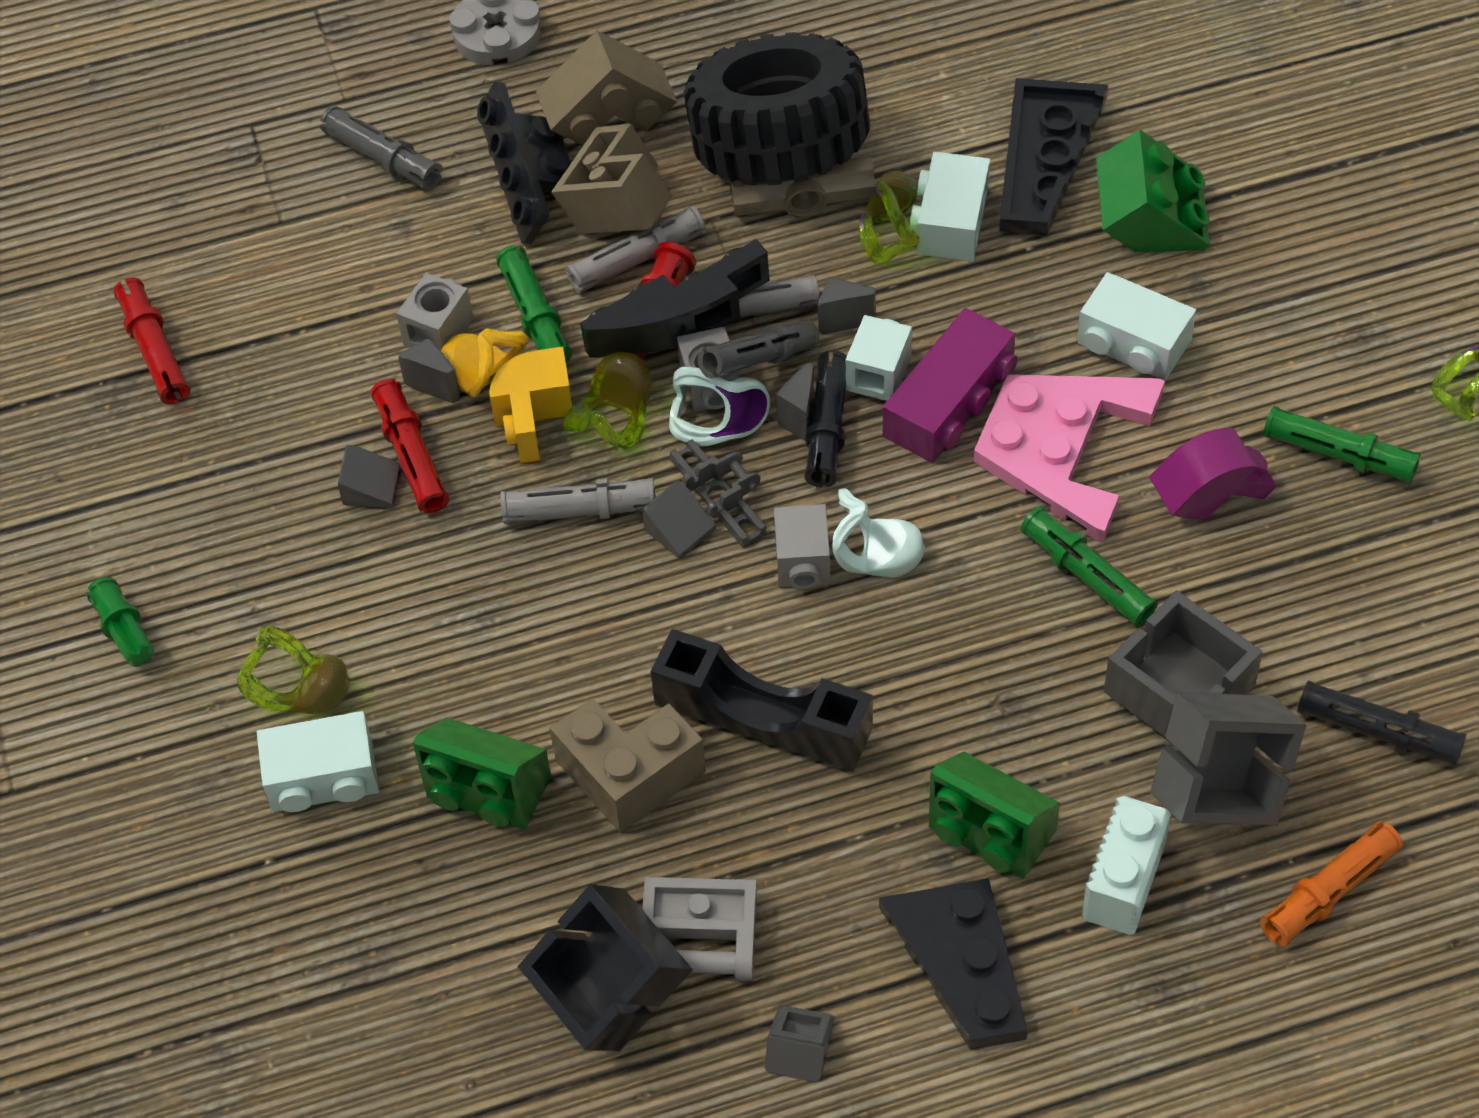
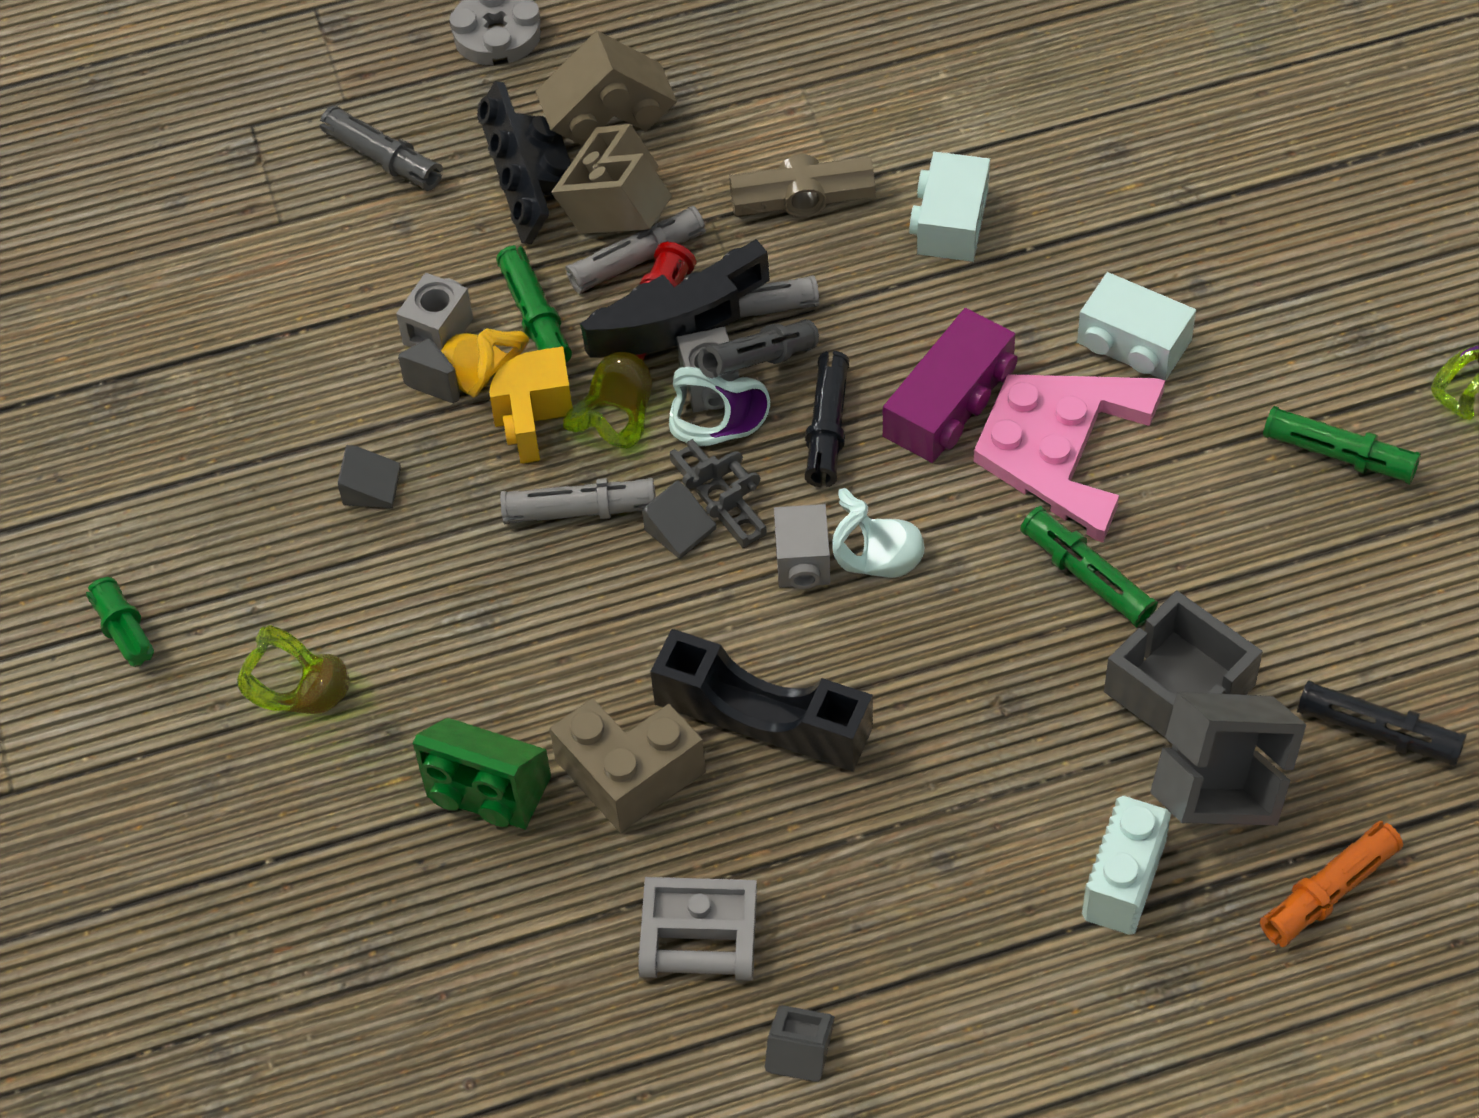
red pin [113,277,191,405] -> none
light aqua brick [256,711,379,813] -> none
red pin [370,379,449,514] -> none
black piece [517,884,693,1051] -> none
black tyre [684,32,870,185] -> none
dark grey slope [776,363,814,440] -> none
dark grey slope [818,277,876,333] -> none
light aqua brick [846,315,912,401] -> none
clear neon green piece [859,170,920,263] -> none
black wing [879,878,1028,1050] -> none
green slope [929,751,1060,879] -> none
black wing [999,78,1108,235] -> none
green slope [1096,129,1210,252] -> none
magenta brick [1149,428,1277,521] -> none

